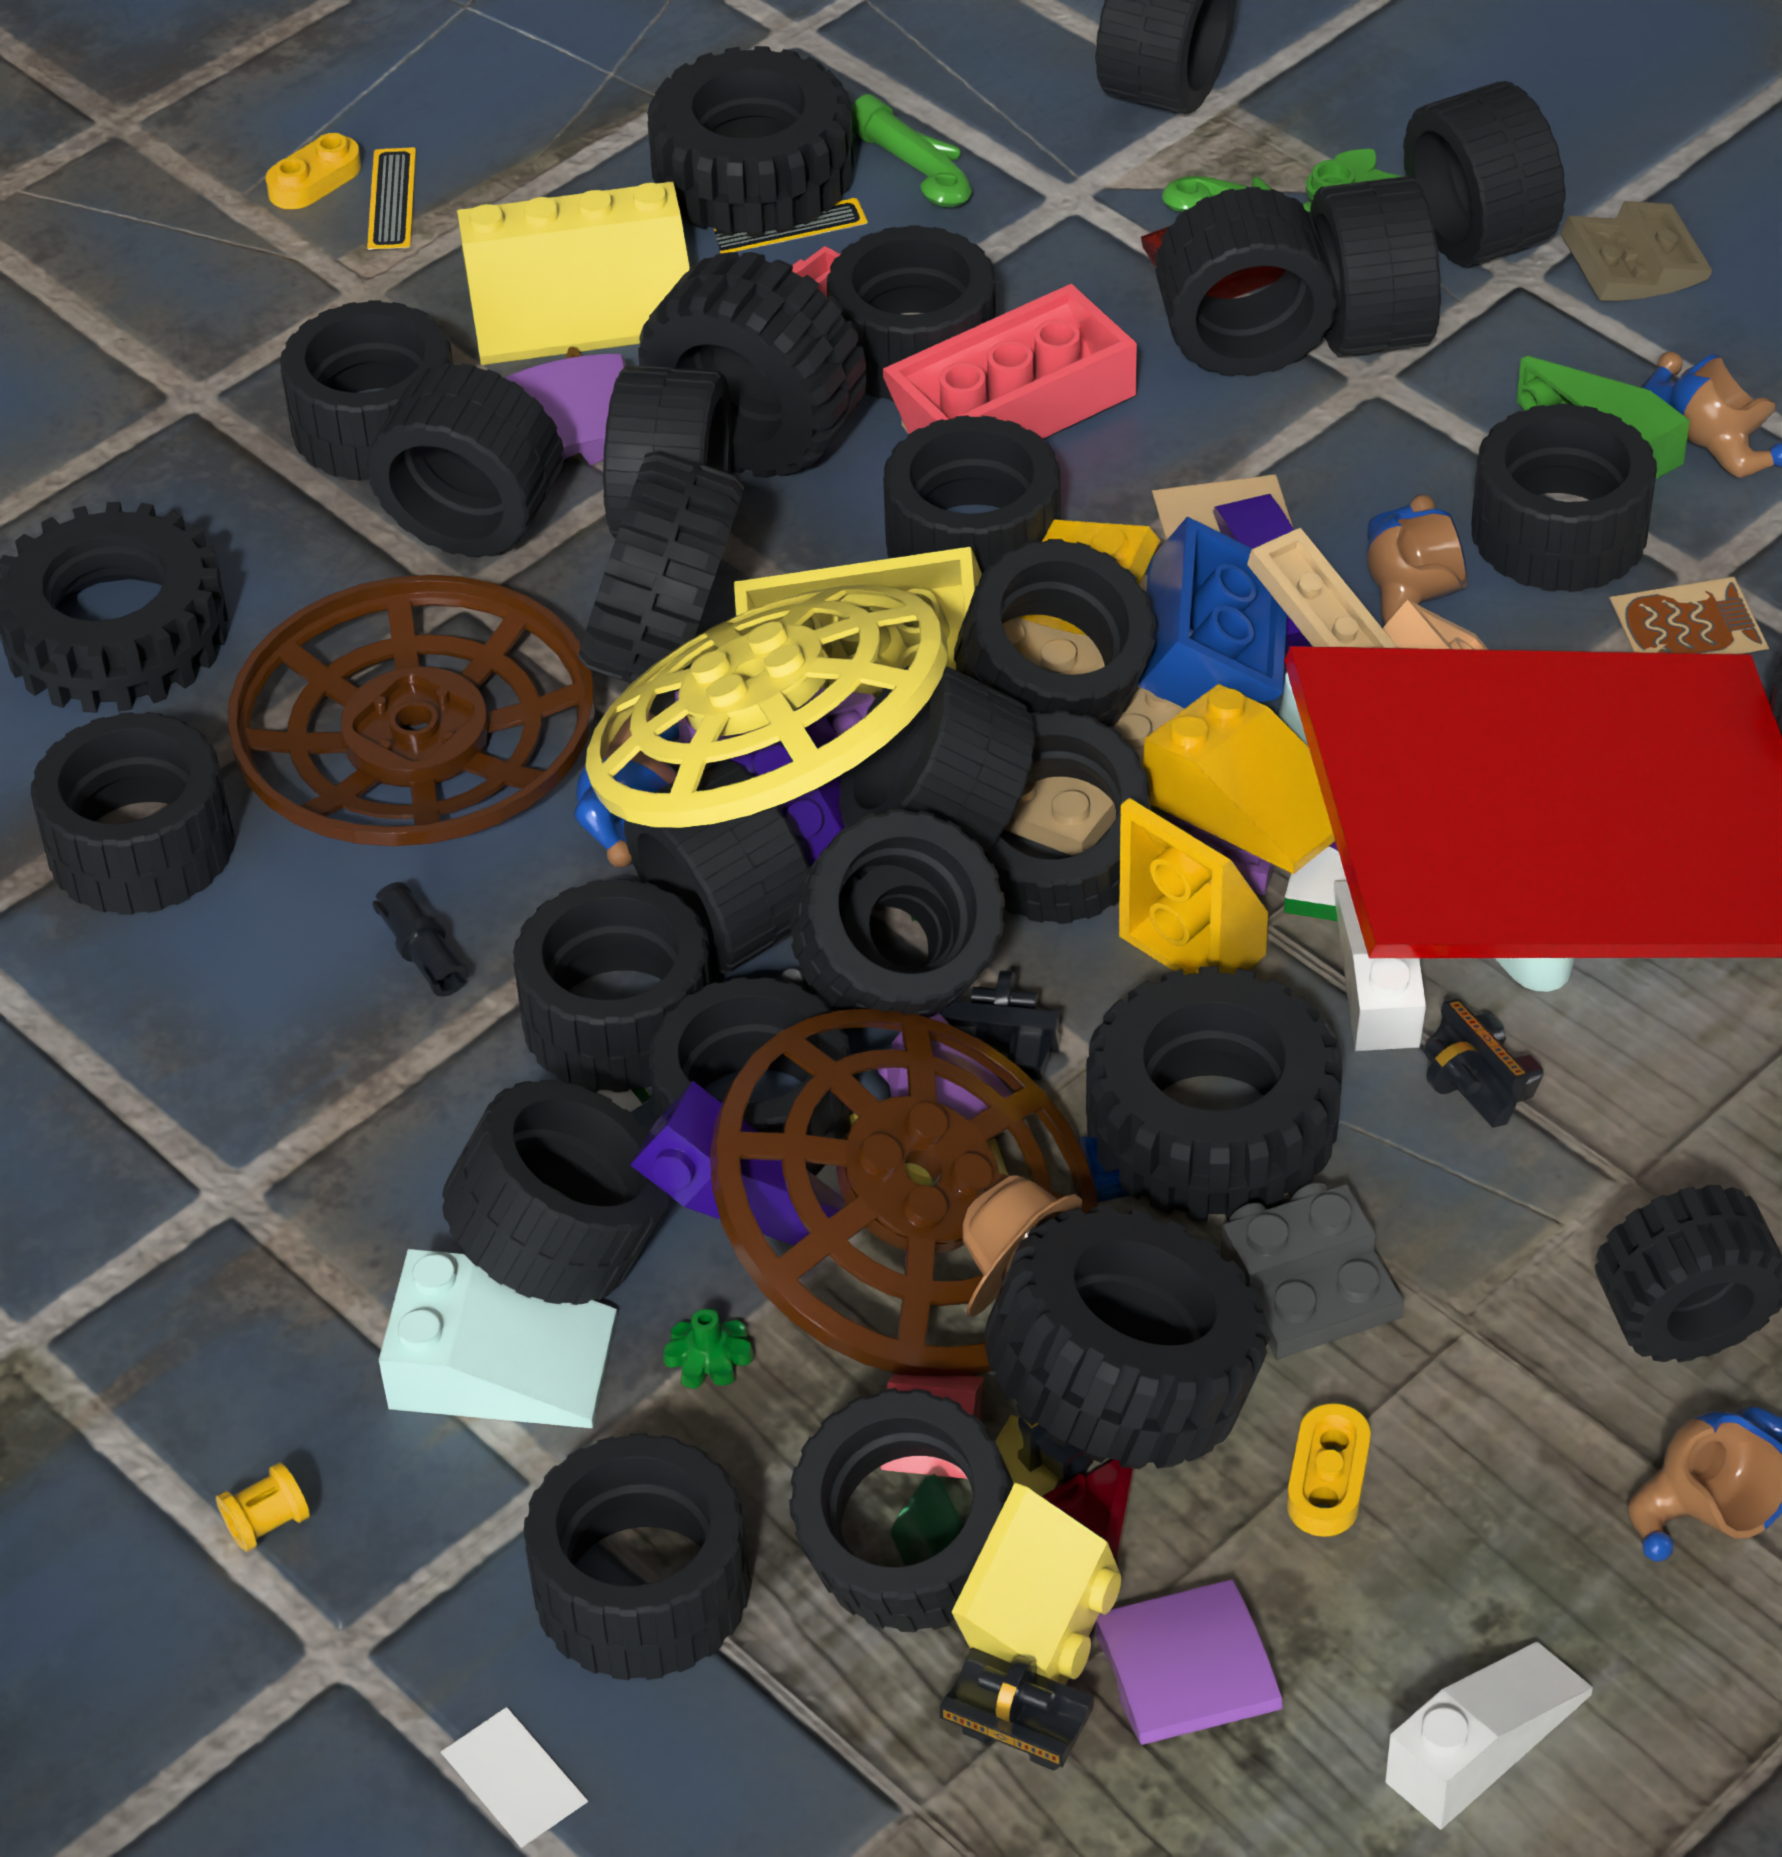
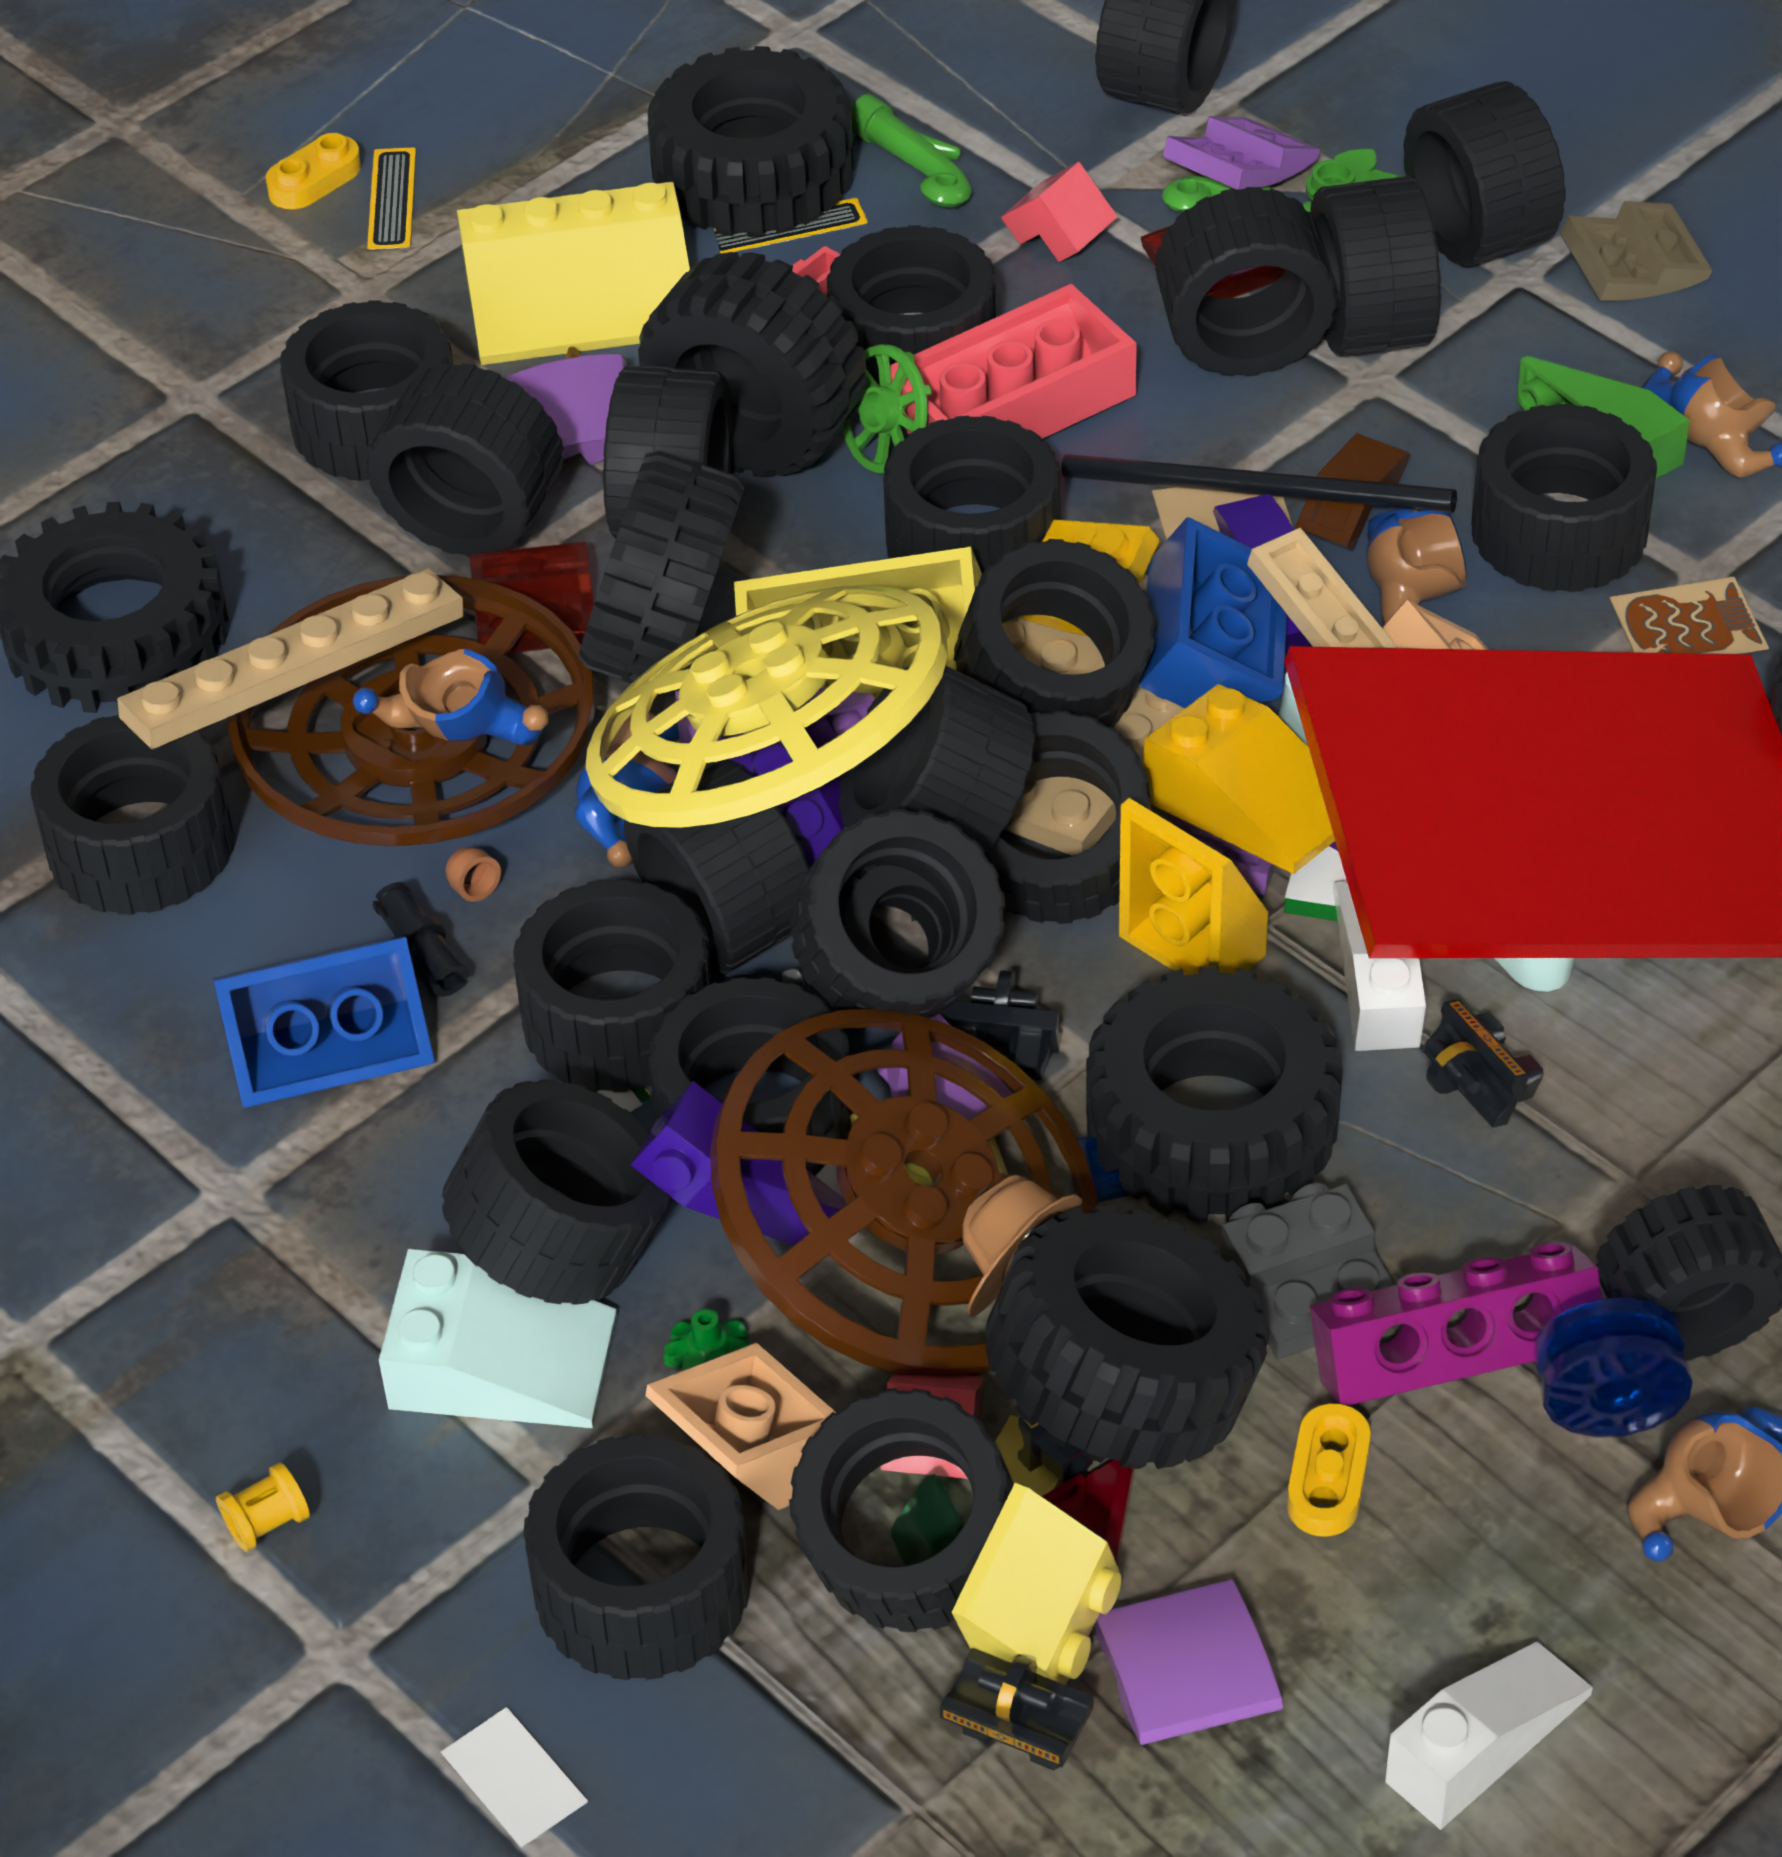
none -> tan plate [117,568,463,749]
none -> blue slope [212,935,435,1108]
none -> piece [352,649,549,745]
none -> nougat hinge [445,847,501,902]
none -> clear red slope [470,541,594,654]
none -> light nougat slope [645,1343,836,1510]
none -> bright green wheel [842,344,931,475]
none -> coral piece [1001,161,1118,262]
none -> black piece [1061,454,1457,513]
none -> medium lavender slope [1163,116,1320,190]
none -> reddish brown slope [1295,433,1411,552]
none -> magenta brick [1309,1242,1607,1406]
none -> clear blue wheel [1534,1298,1693,1438]

